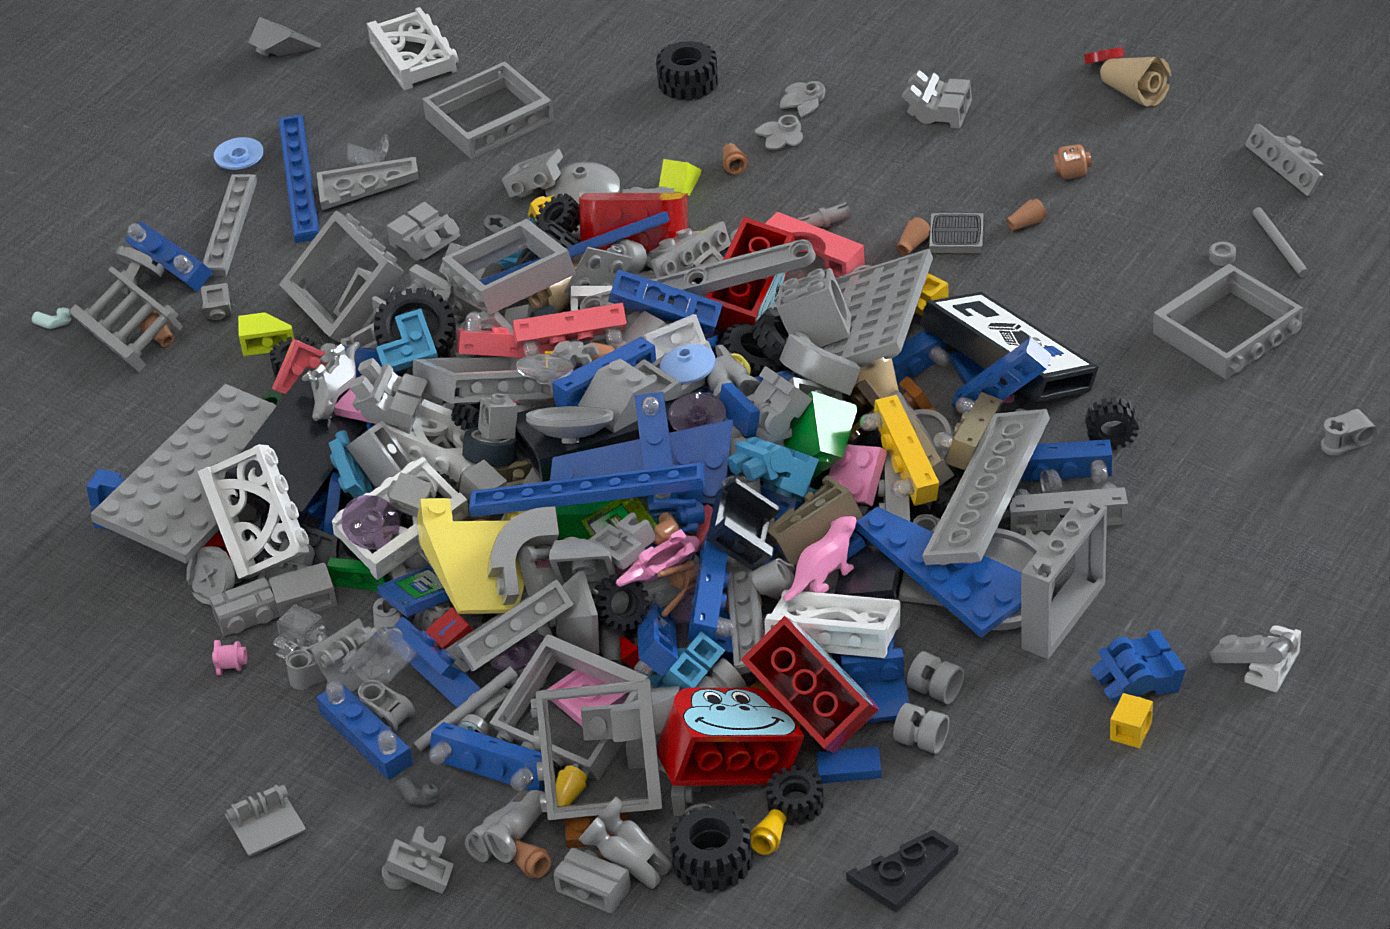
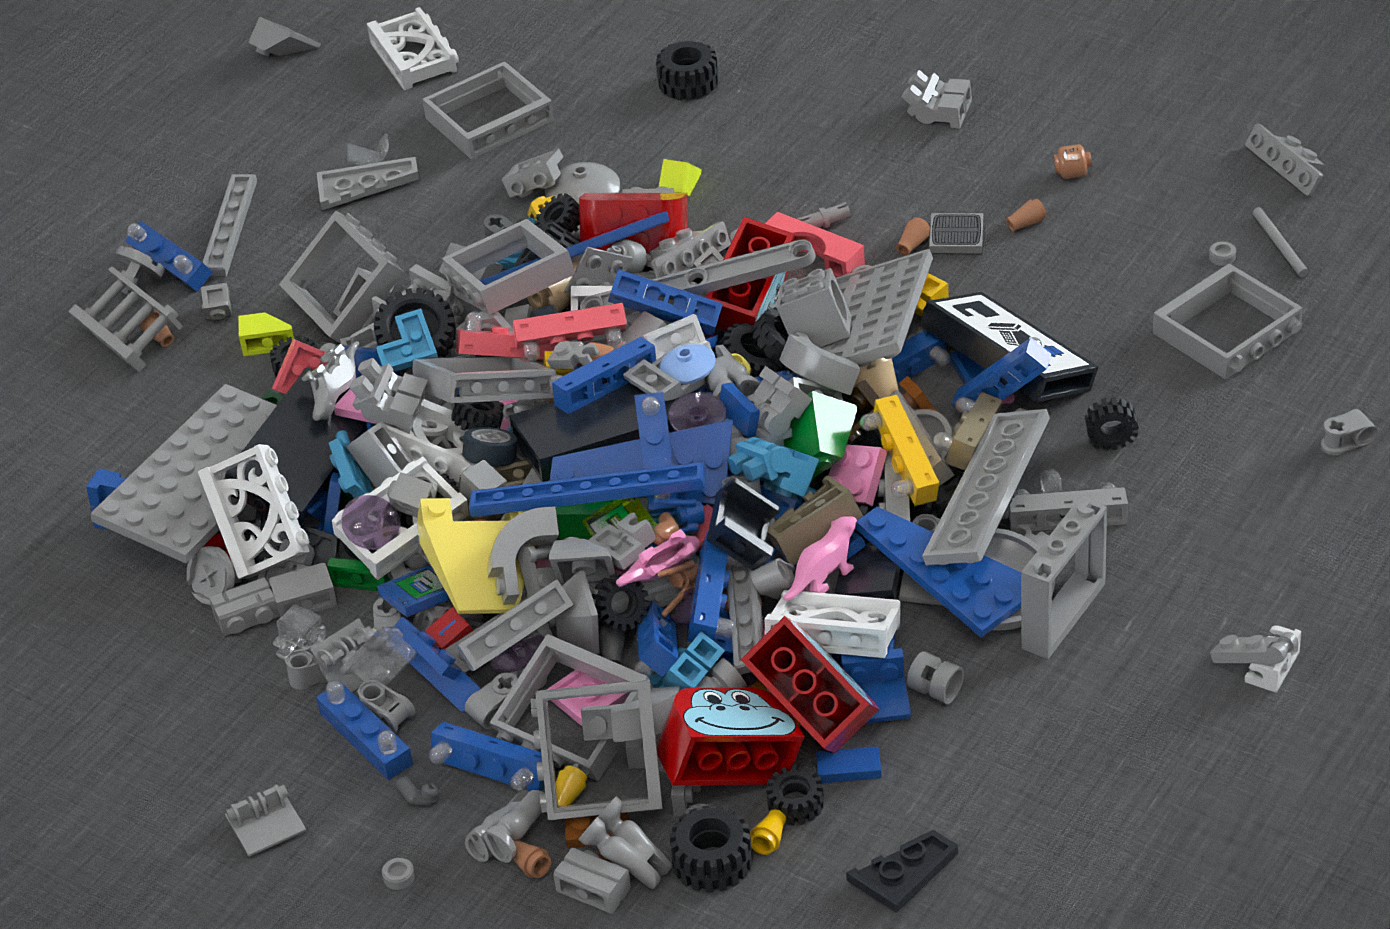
light aqua arm [32,307,71,329] -> none
bright pink brick [212,640,247,676] -> none
light blue dish [214,137,263,170] -> none
blue tile [278,115,319,243] -> none
light grey plate [383,826,454,894] -> none
light grey hips [387,202,461,261] -> none
light grey bar [414,666,518,752] -> none
light grey tile [458,714,489,736] -> none
light grey brick [478,394,518,440] -> none
clear dish [516,354,573,384] -> none
light grey dish [526,406,613,444] -> none
light grey slope [578,359,657,433] -> none
red slope [620,636,650,674] -> none
nougat cone [723,143,748,175] -> none
light grey plate [755,115,803,150] -> none
light grey plate [779,81,825,118] -> none
light grey wheel [893,703,949,754] -> none
blue piece [1017,439,1112,487] -> none
red piece [1084,47,1124,64] -> none
blue hips [1090,630,1186,705] -> none
tan cone [1100,57,1171,107] -> none
yellow brick [1110,693,1153,749] -> none

